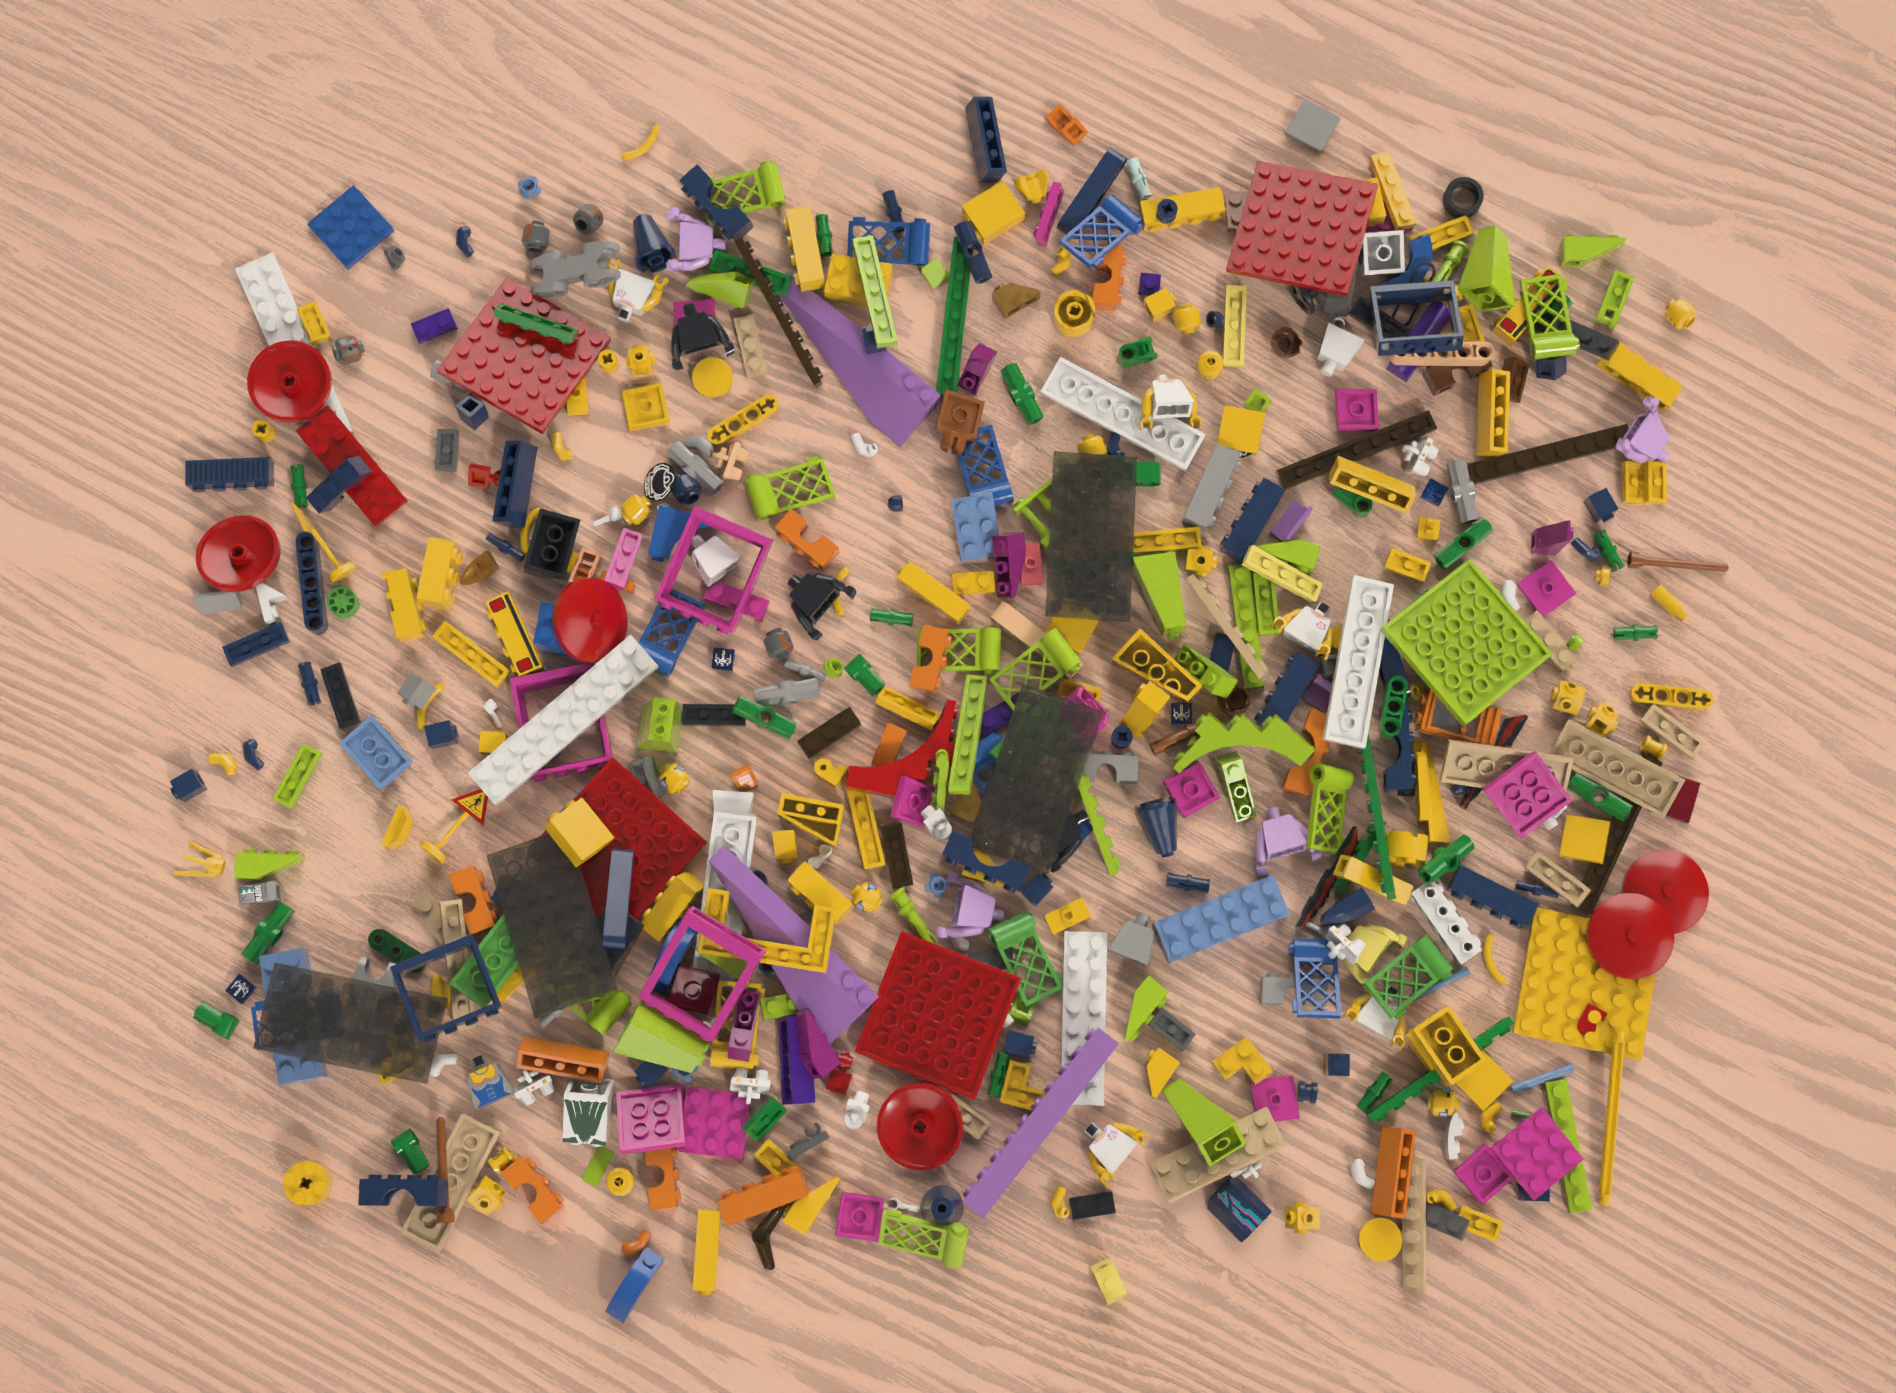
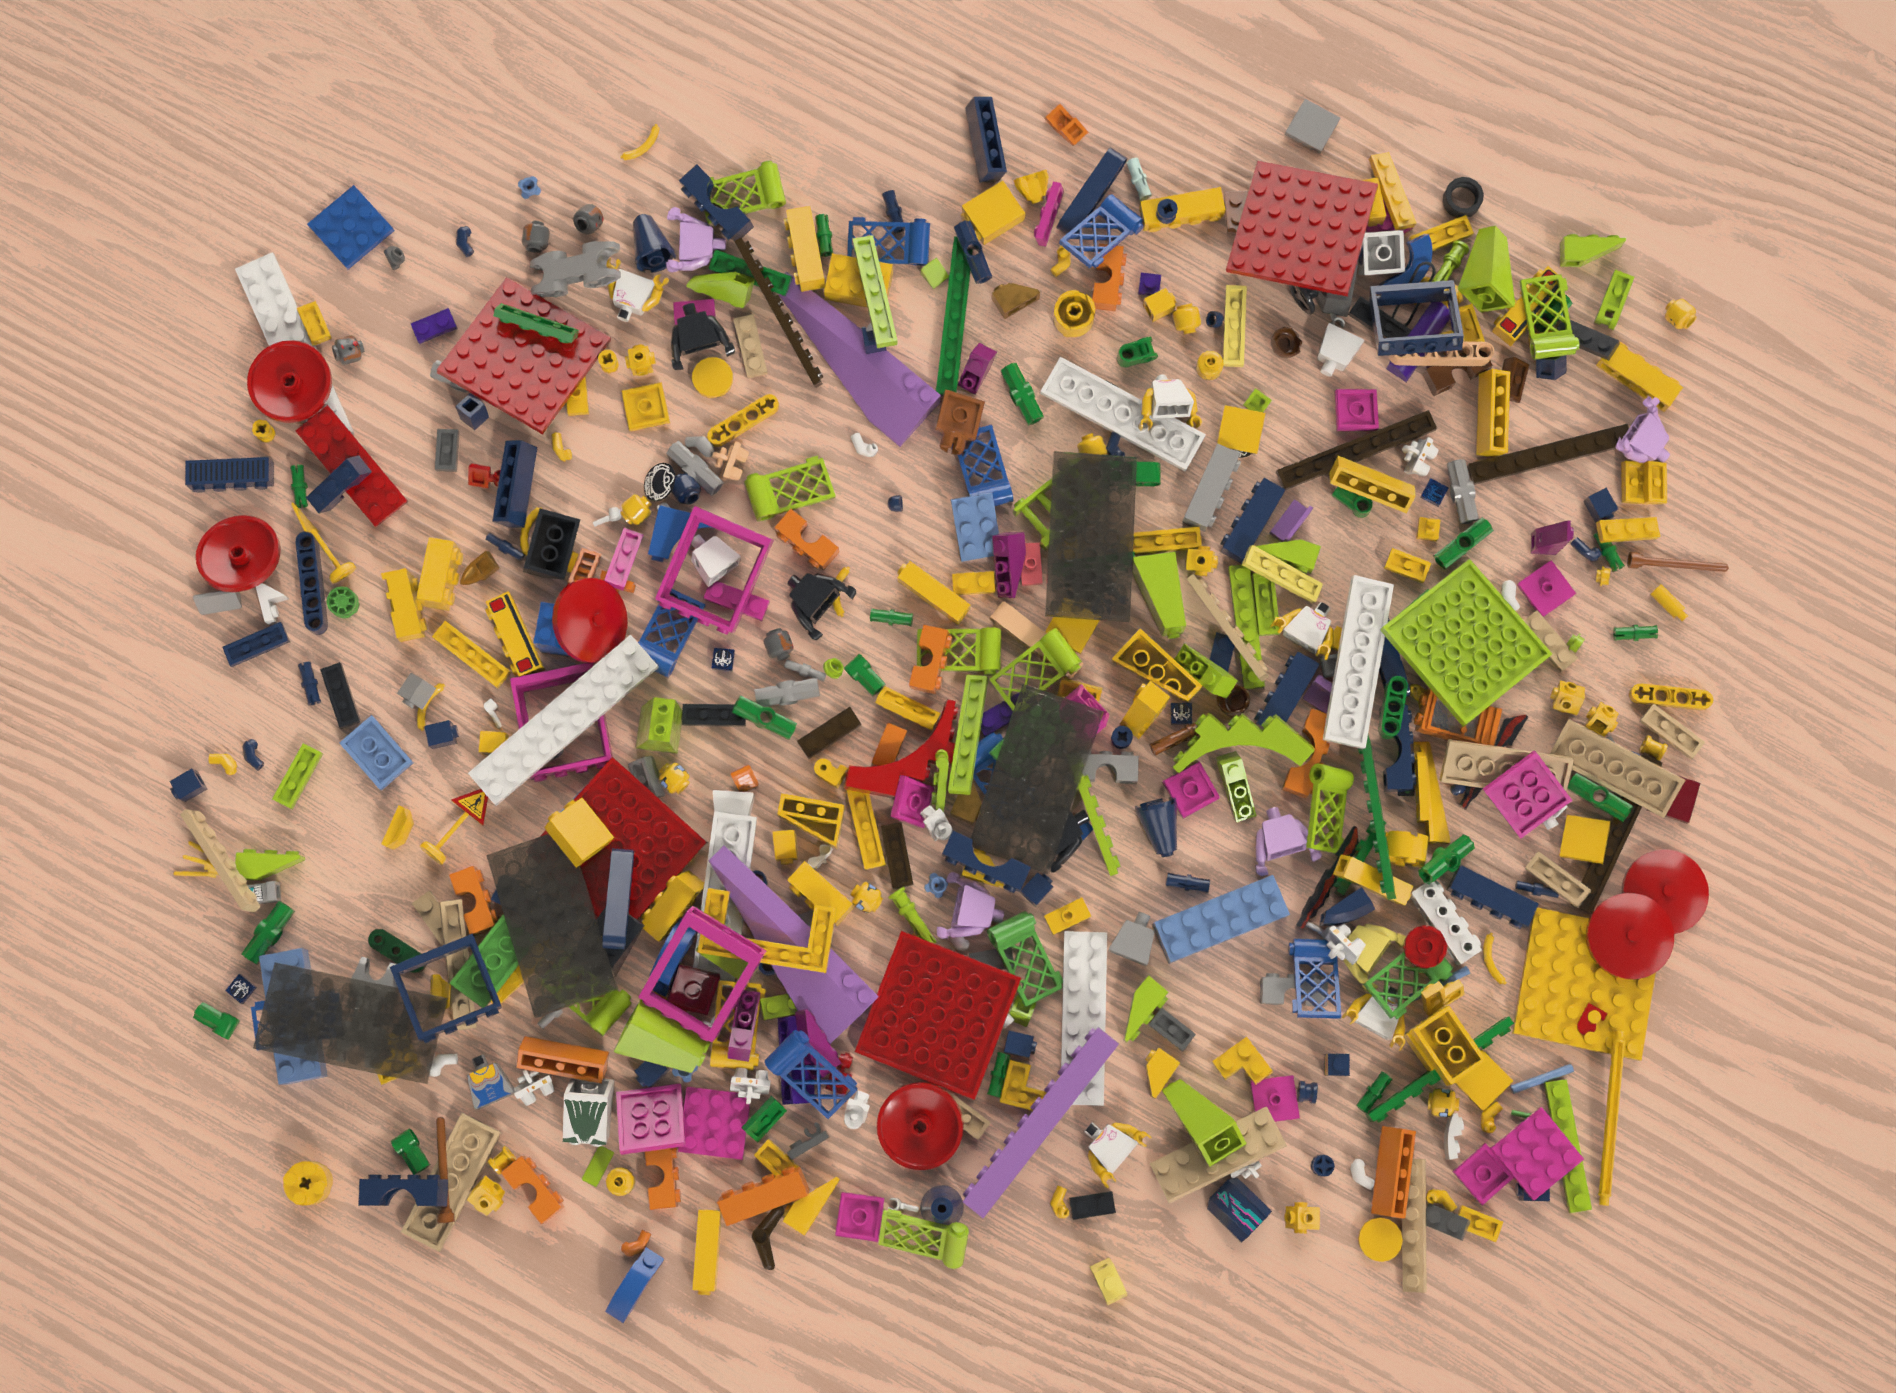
none -> tan plate [180,809,261,912]
none -> blue piece [765,1030,858,1119]
none -> dark blue wheel [1311,1155,1335,1177]
none -> red tile [1403,925,1447,969]
none -> yellow plate [1421,979,1465,1016]
none -> yellow plate [1596,517,1661,543]

